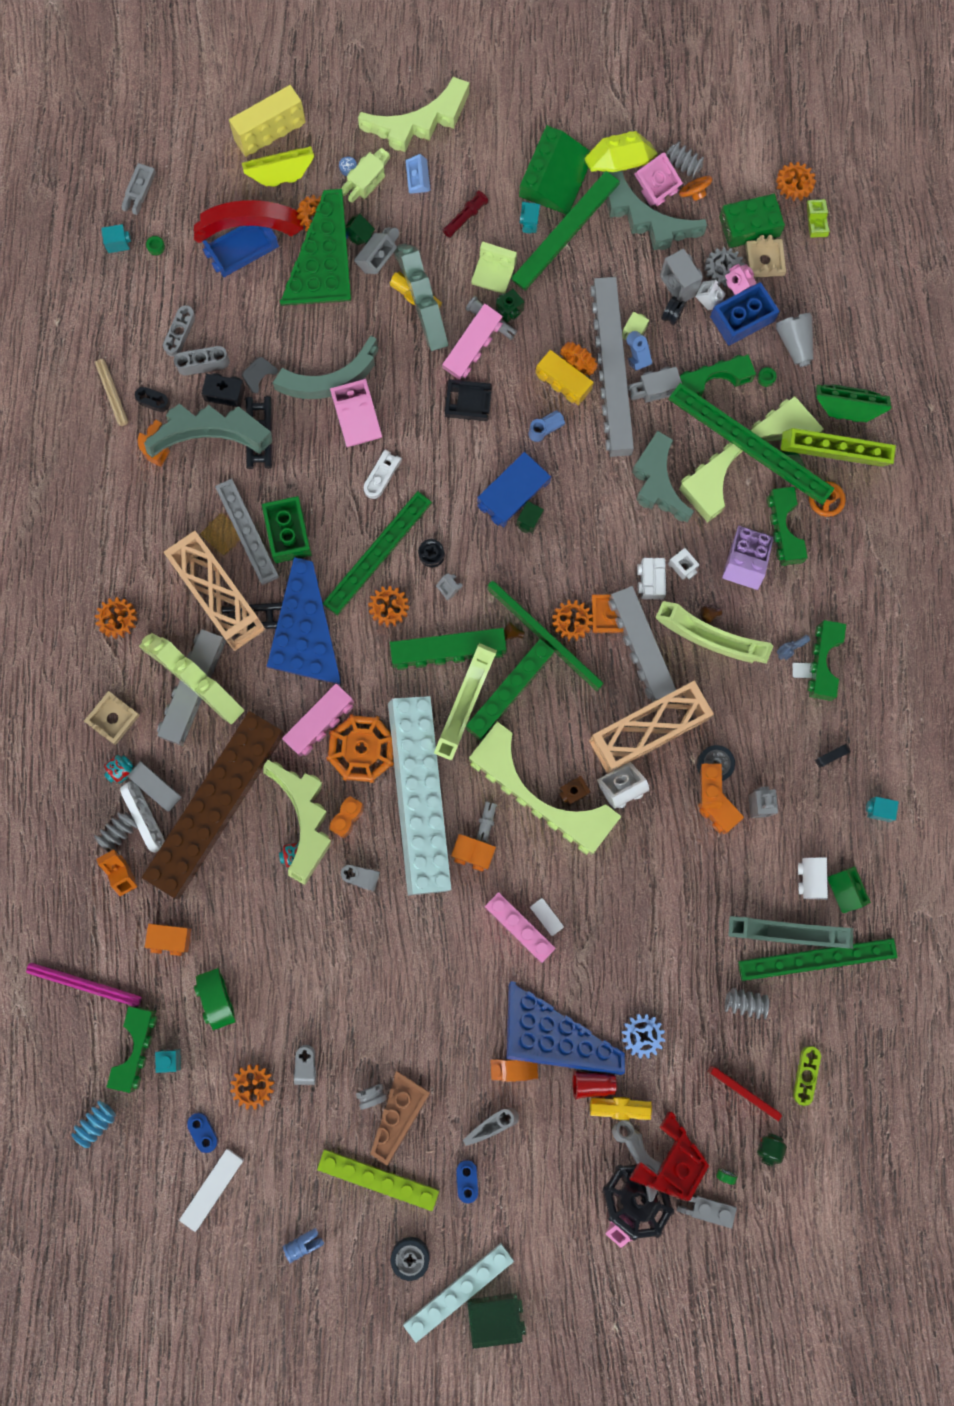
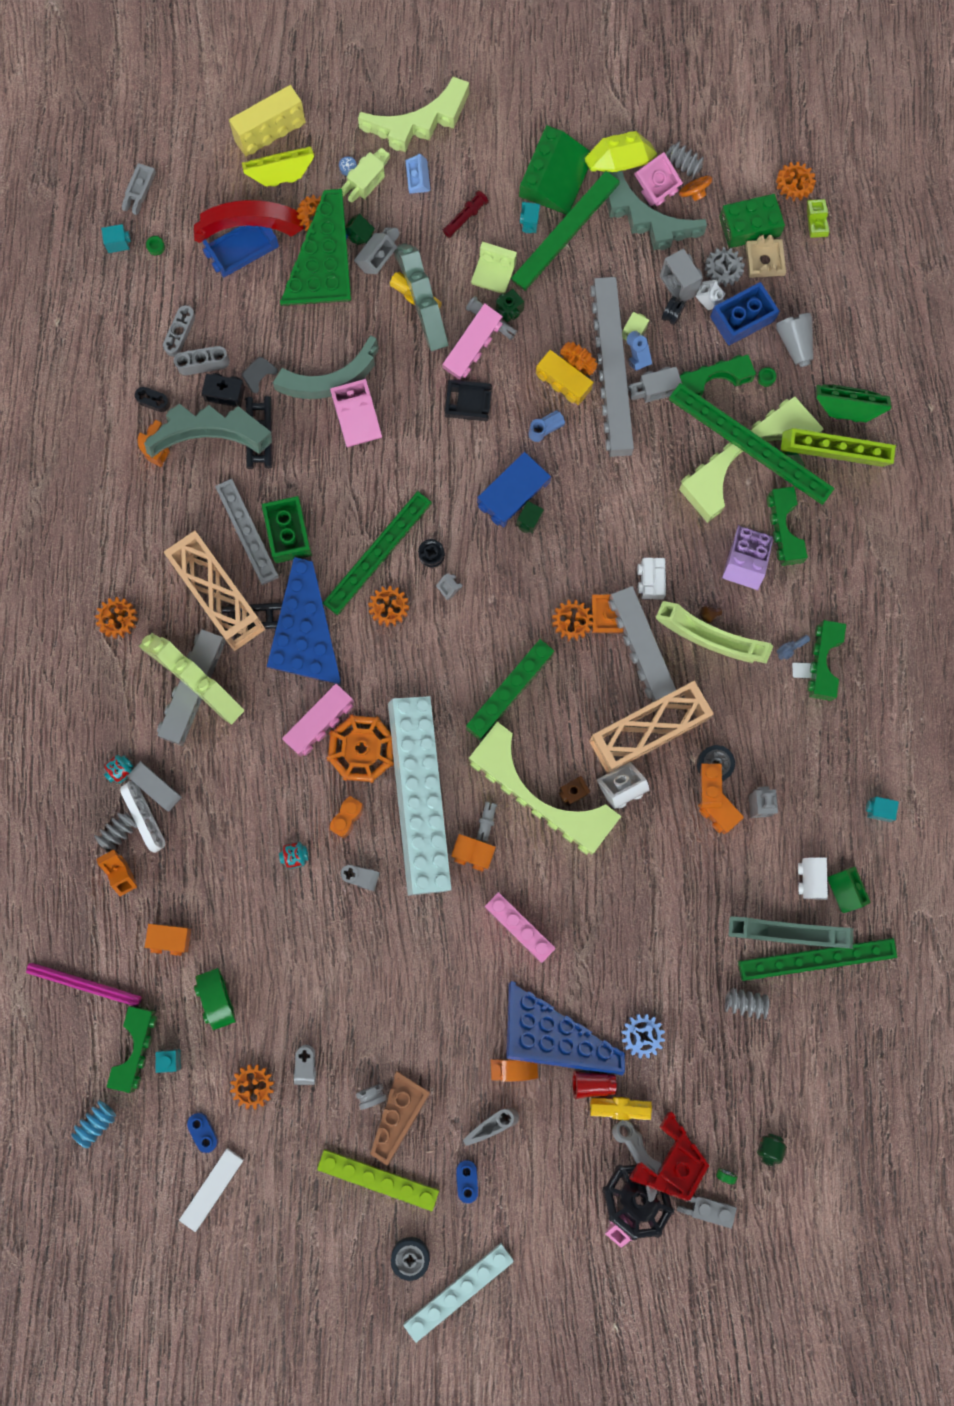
tan piece [84,691,140,745] -> none
tan axle [95,359,128,426] -> none
reddish brown brick [141,711,285,899] -> none
clear yellow piece [200,513,240,556] -> none
yellowish green arch [263,760,331,885] -> none
medium blue hinge [283,1228,324,1263] -> none
white plate [364,450,402,499] -> none
green brick [390,628,506,670] -> none
yellowish green arch [434,643,497,761] -> none
clear green brick [468,1293,526,1349] -> none
green tile [487,581,603,692] -> none
reddish brown rock [504,622,525,640] -> none
white sticker [530,898,564,936] -> none
sand green arch [632,431,694,522] -> none
white brick [668,548,700,580] -> none
red tile [707,1066,782,1122] -> none
bright pink brick [725,264,757,295] -> none
lime beam [793,1046,821,1106] -> none
orange piece [809,481,846,517] -> none
black beam [815,743,851,768] -> none

